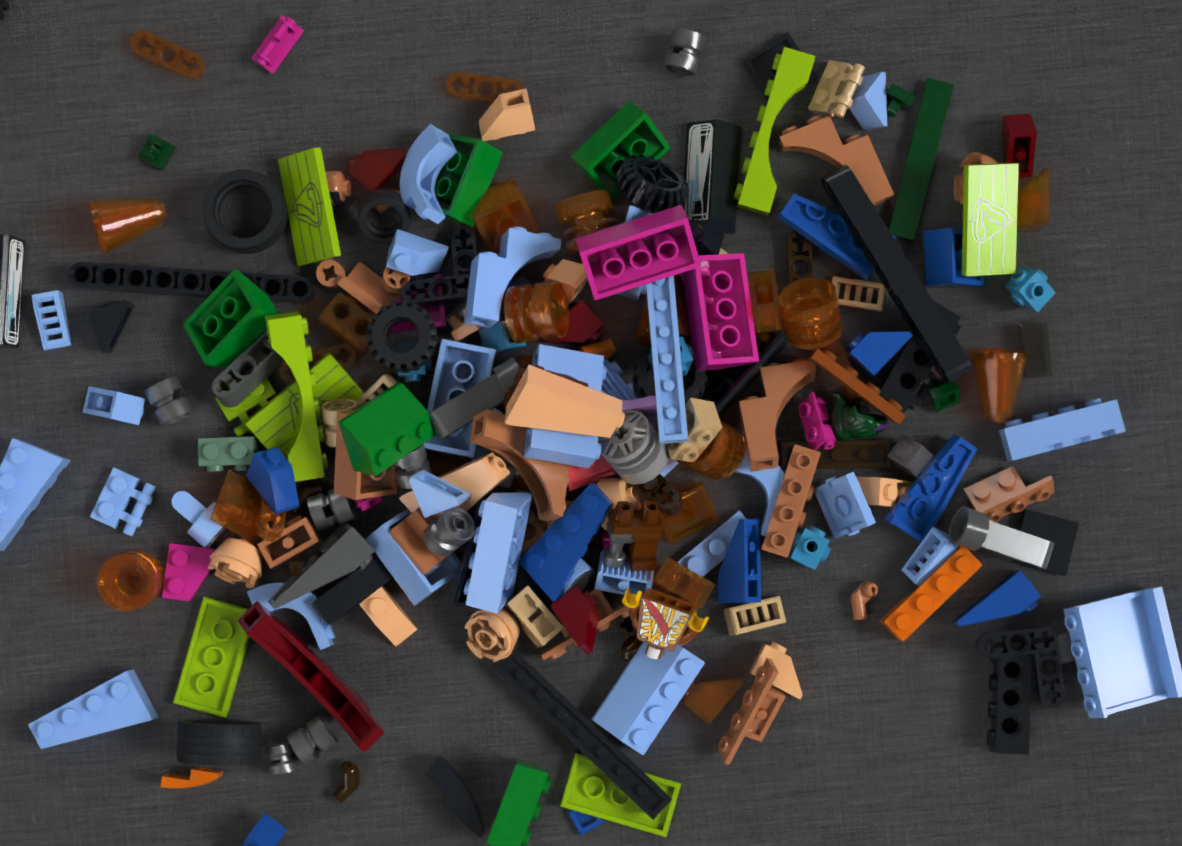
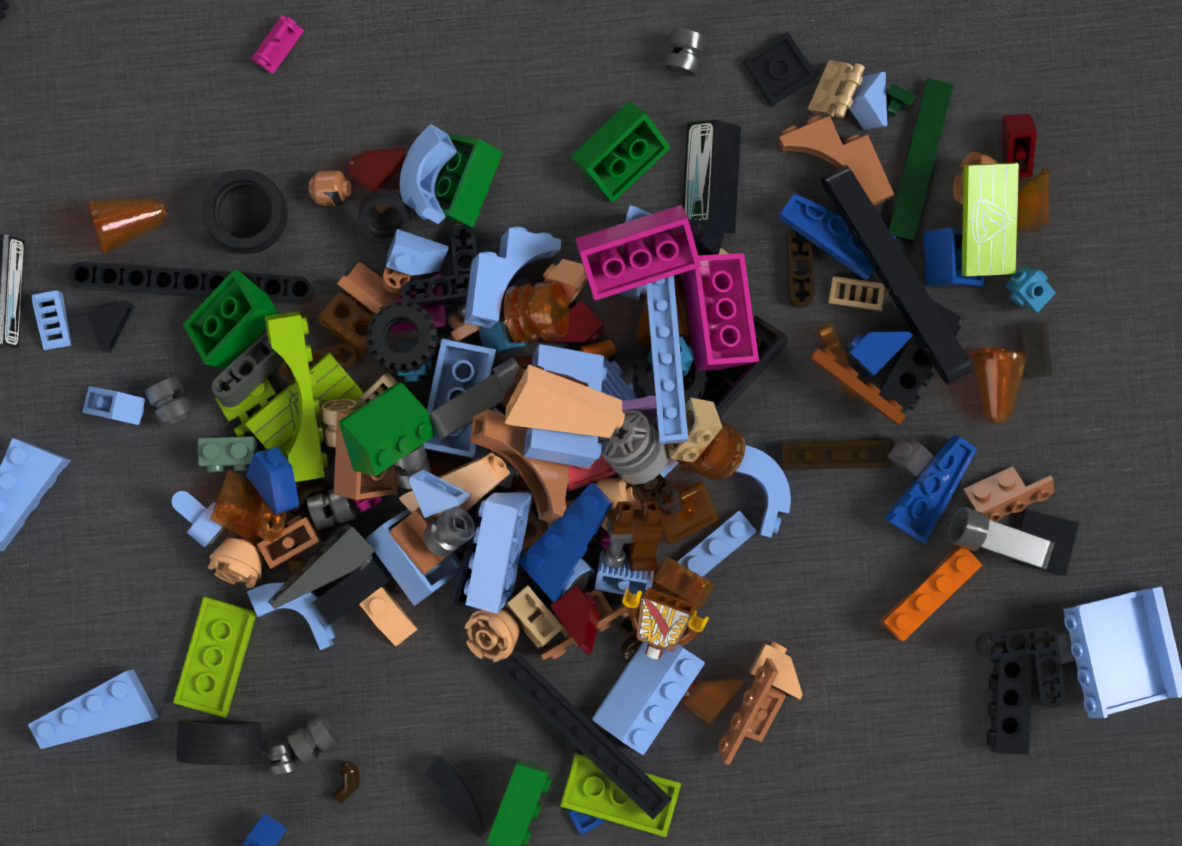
light blue plate [90,467,156,536] -> none
clear orange wheel [97,550,165,612] -> none
clear orange beam [130,30,206,80] -> none
dark green tile [138,133,176,171] -> none
orange slope [160,767,223,788] -> none
dark pink wing [162,543,216,601] -> none
dark red arch [238,601,384,752] -> none
lime tile [278,147,341,266] -> none
nougat wheel [316,260,346,289] -> none
clear orange beam [446,72,524,104] -> none
clear orange slope [471,177,540,254] -> none
light nougat slope [478,88,535,141] -> none
clear orange wheel [554,190,618,252] -> none
black gear [615,154,689,214] -> none
blue slope [717,519,761,603] -> none
tan slope [723,596,786,636] -> none
lime arch [734,47,816,216] -> none
nougat arch [738,359,816,472] -> none
clear orange brick [747,269,782,333] -> none
nougat bracket [761,444,821,558] -> none
clear orange wheel [779,277,843,350] -> none
dark azure brick [788,526,831,570] -> none
dark pink hinge [798,392,836,451] -> none
light blue plate [814,472,876,539] -> none
dark green hair [830,391,888,441] -> none
nougat arm [850,581,878,620] -> none
light nougat slope [856,476,914,508] -> none
light blue slope [901,526,959,586] -> none
dark green tile [928,380,961,413] -> none
blue slope [952,570,1041,626] -> none
light blue wedge [999,398,1126,462] -> none

